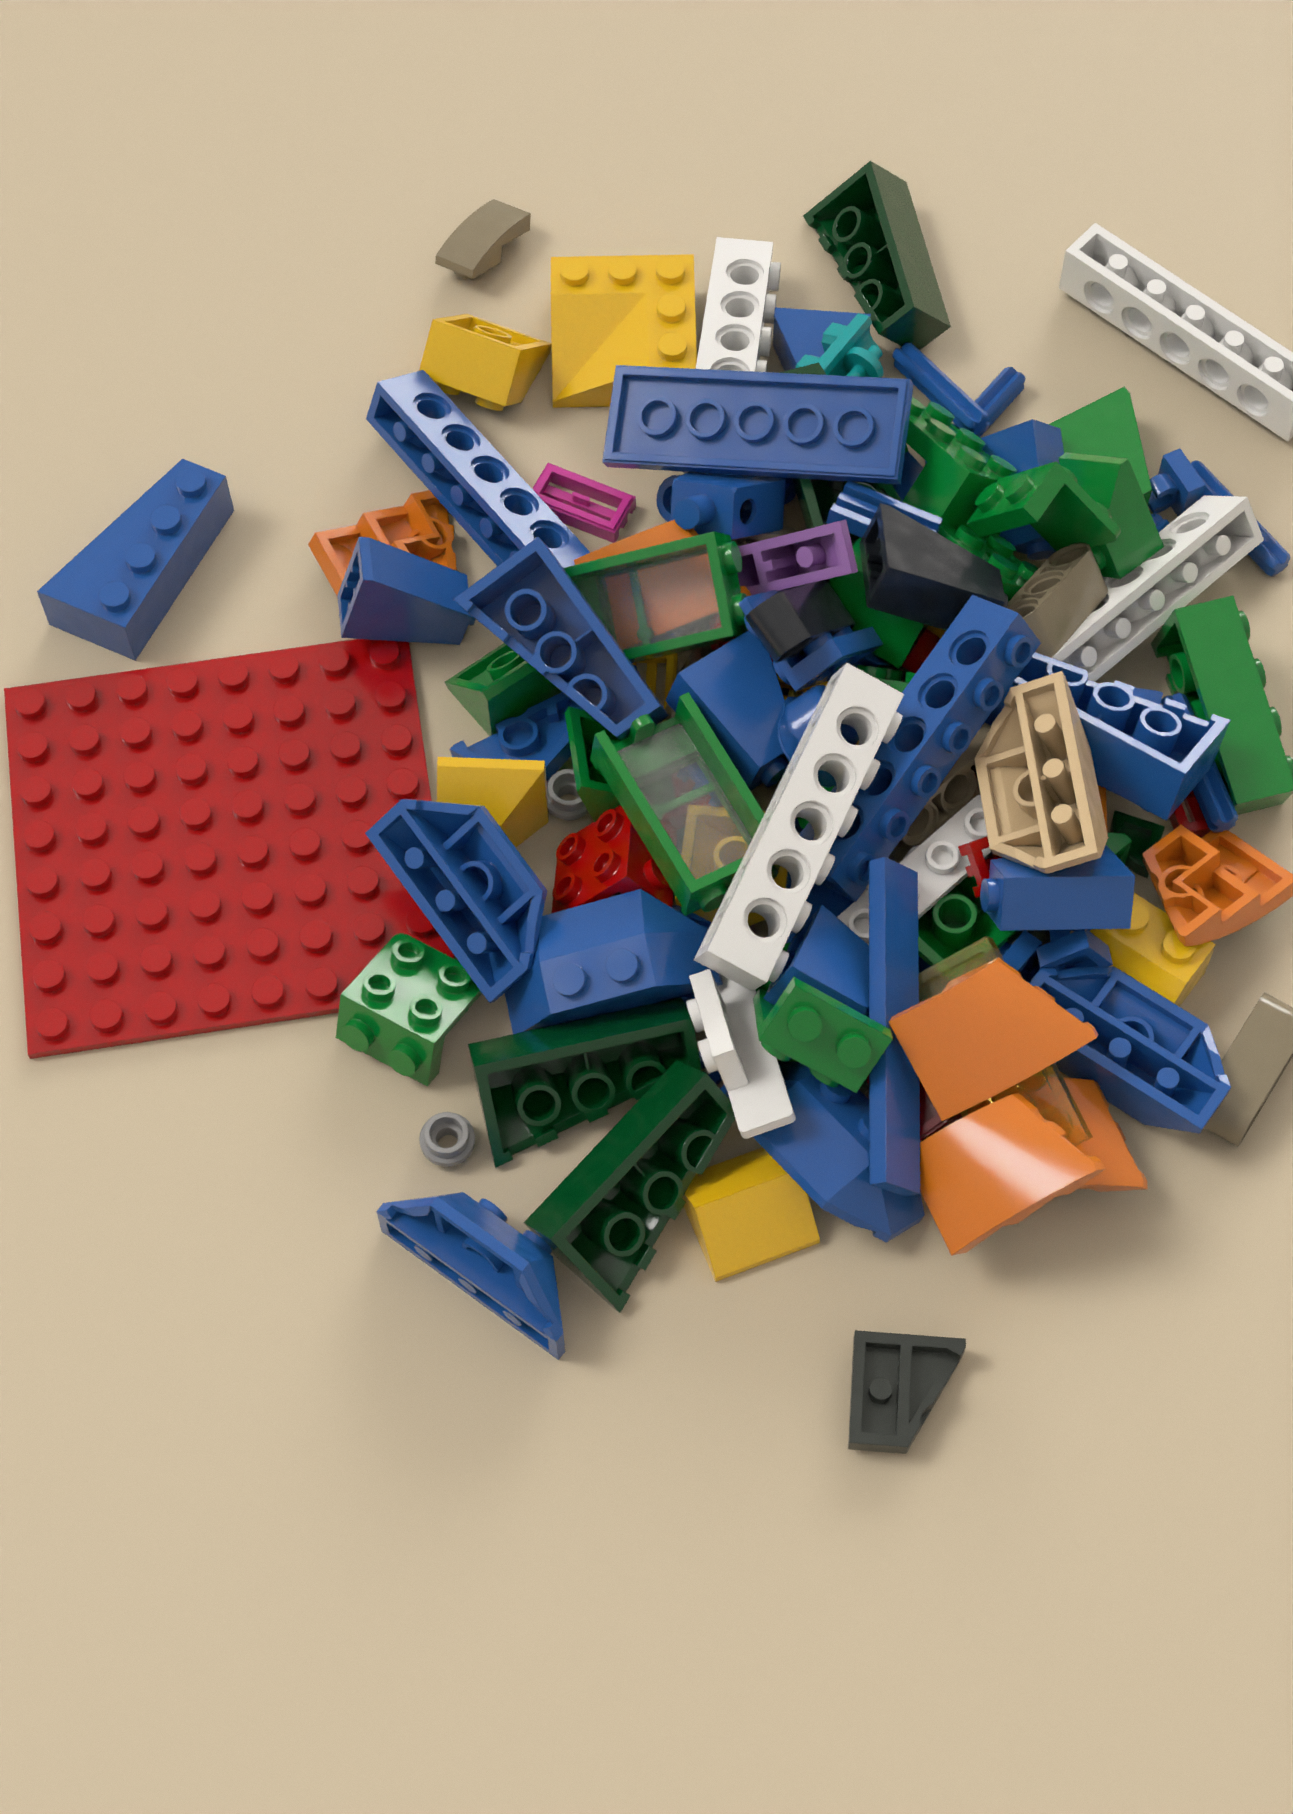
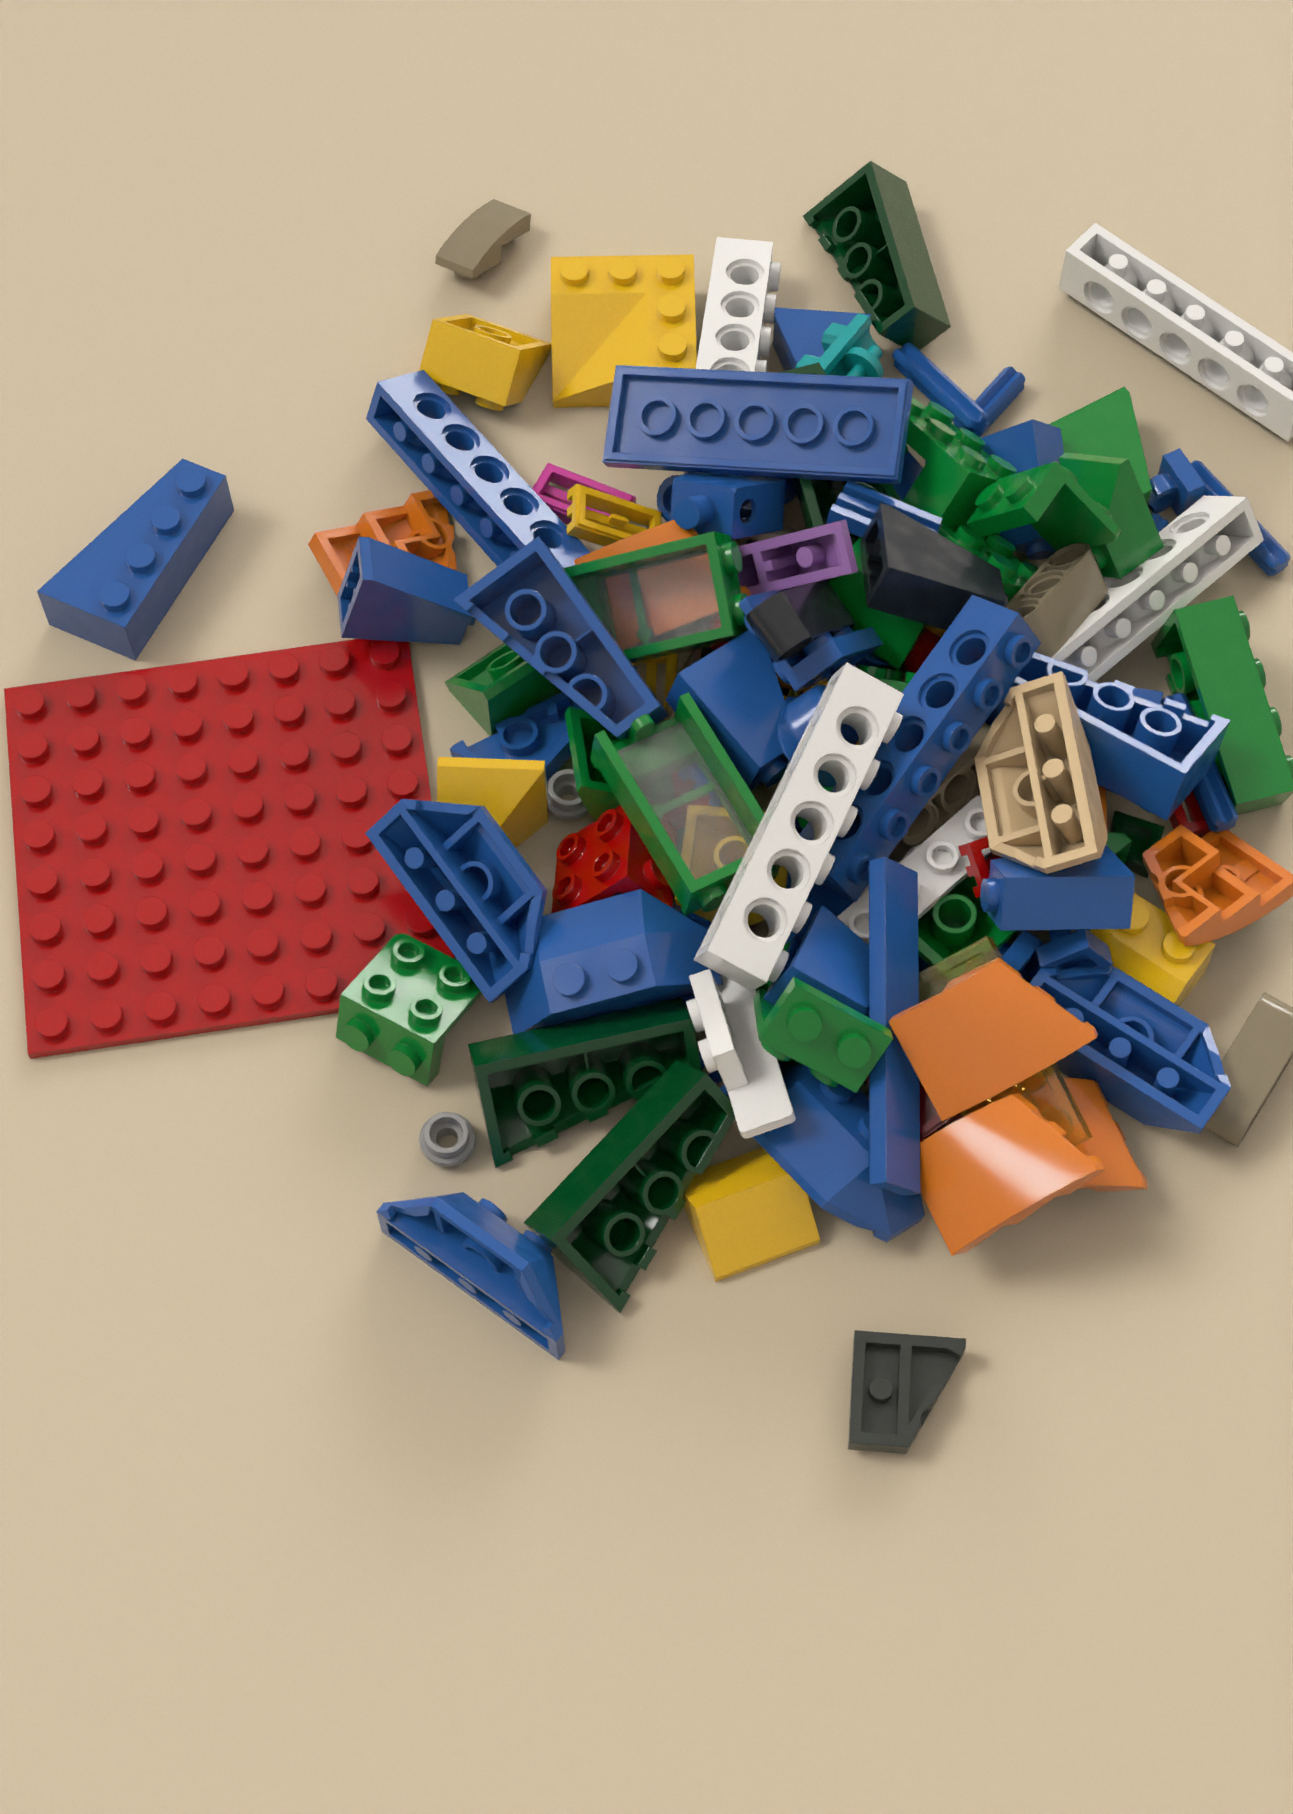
none -> yellow tile [567,483,661,547]

